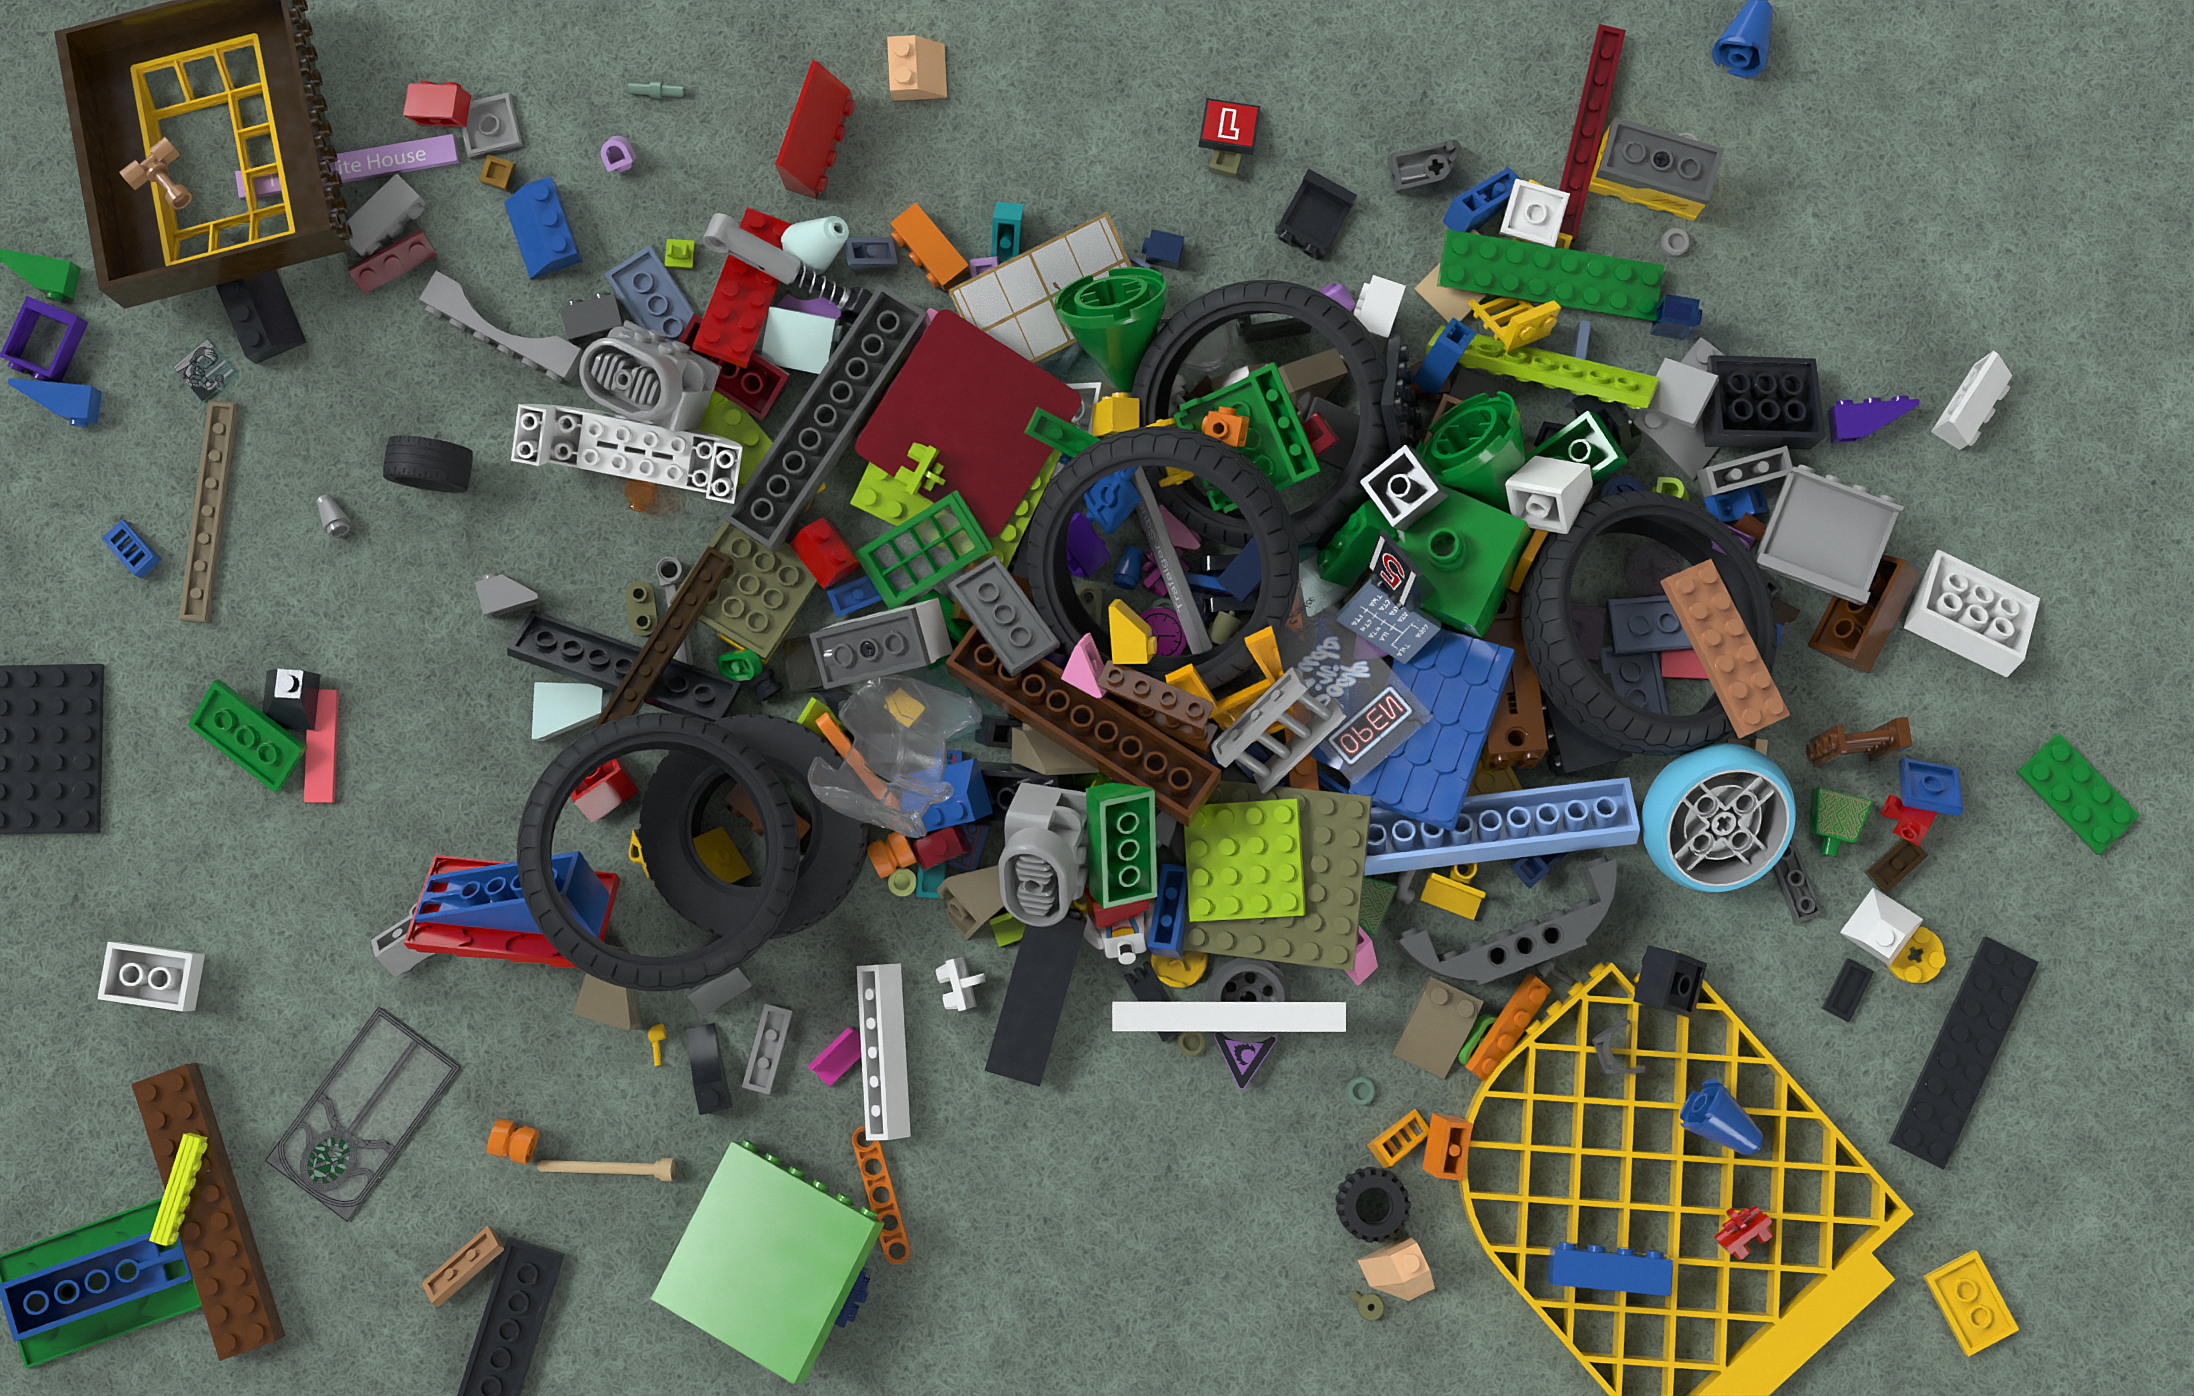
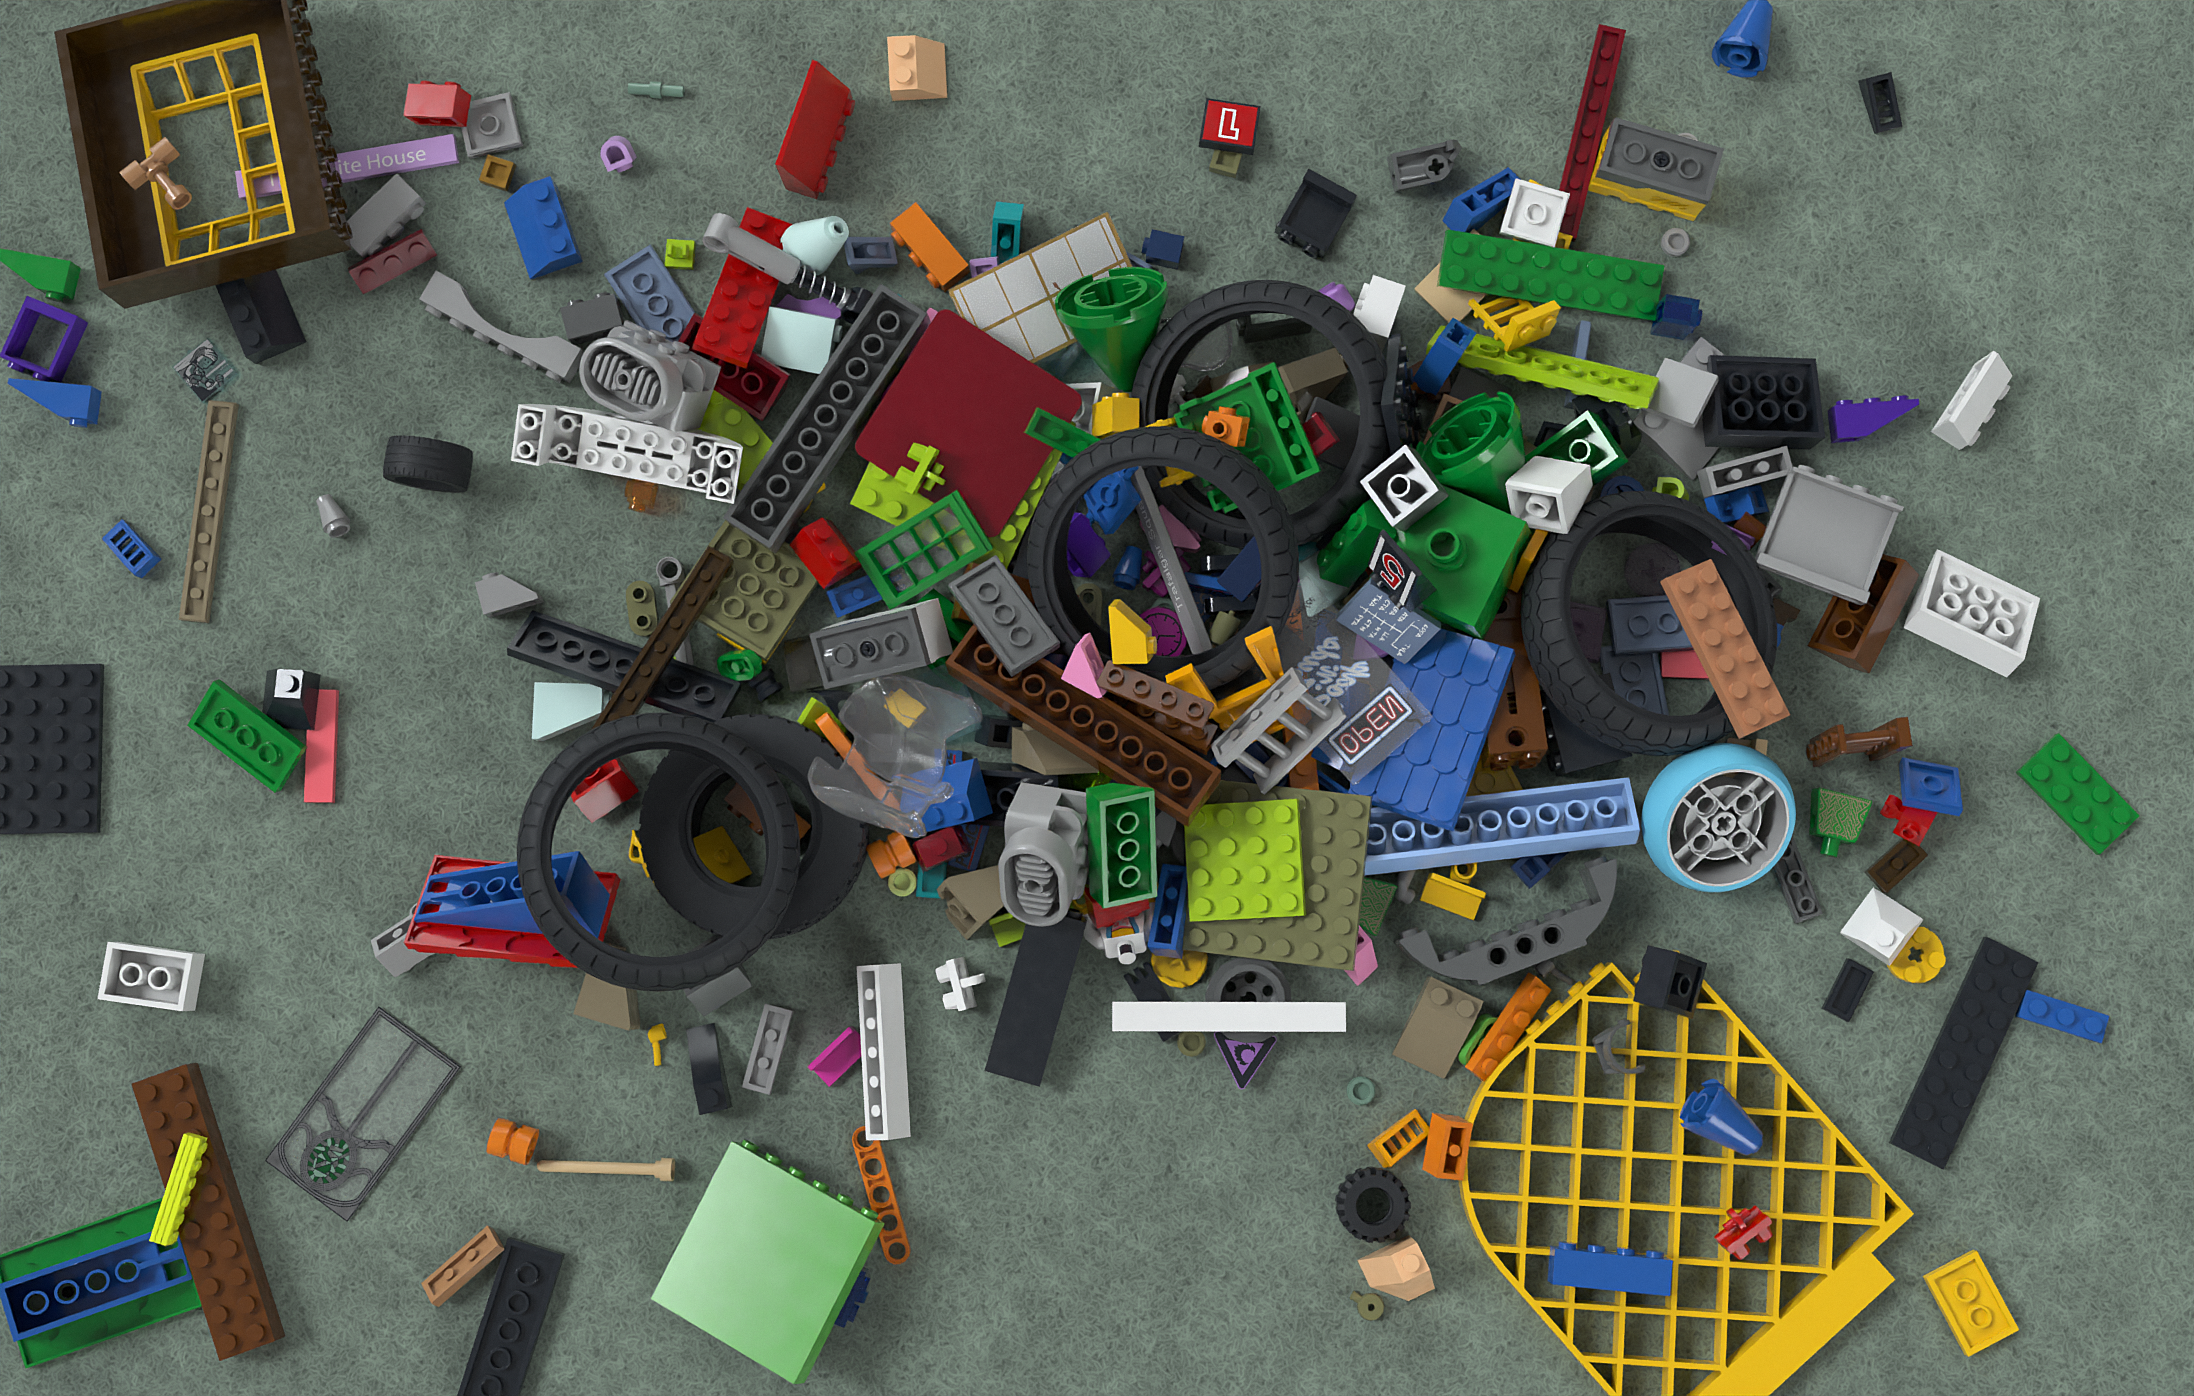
none -> black slope [1858,72,1902,134]
none -> blue plate [2016,990,2109,1043]

